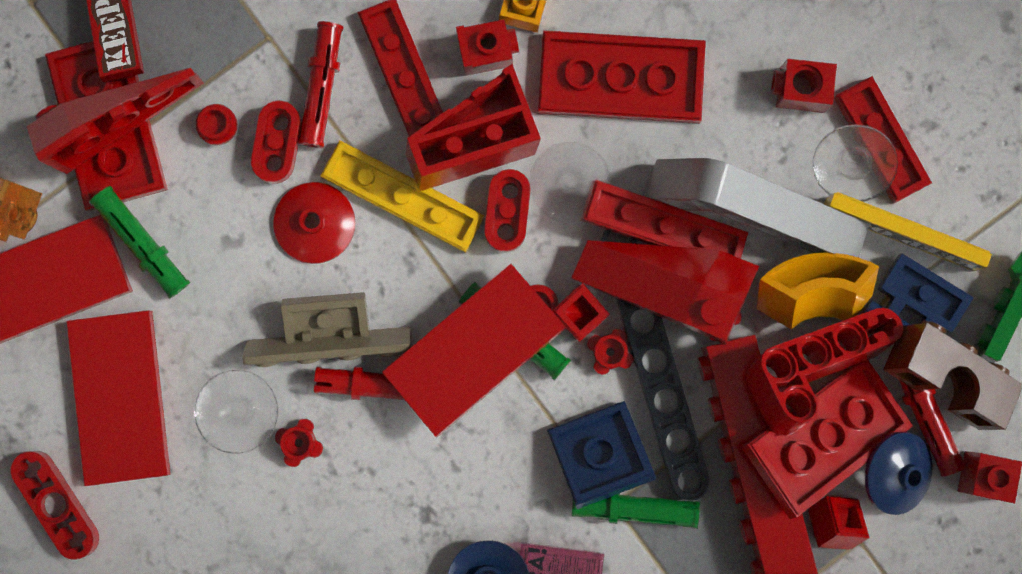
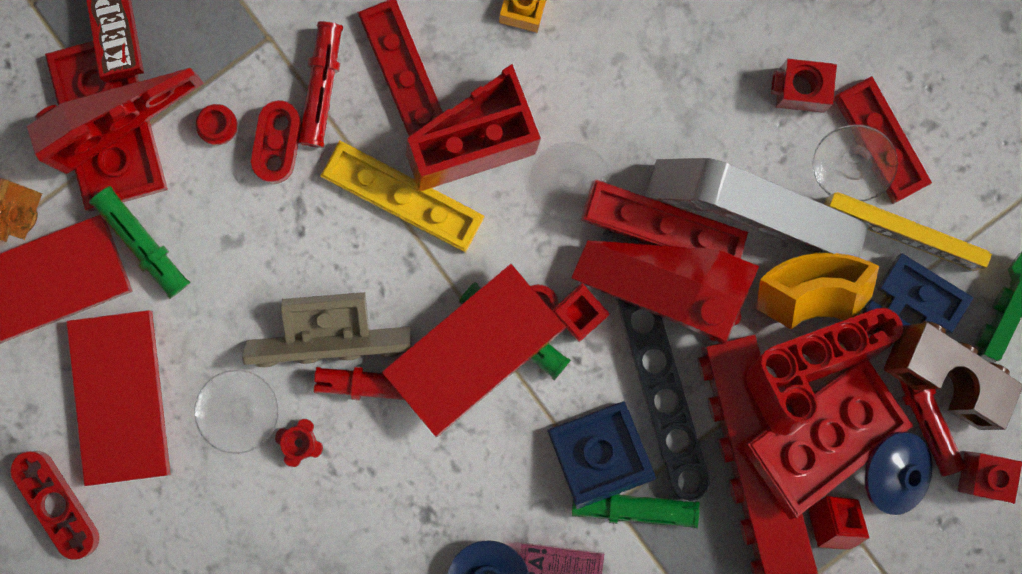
red dish [273,182,355,264] -> none
red brick [456,19,519,76] -> none
red plate [485,169,531,253] -> none
red tile [538,30,706,124] -> none
red plate [587,329,634,375] -> none

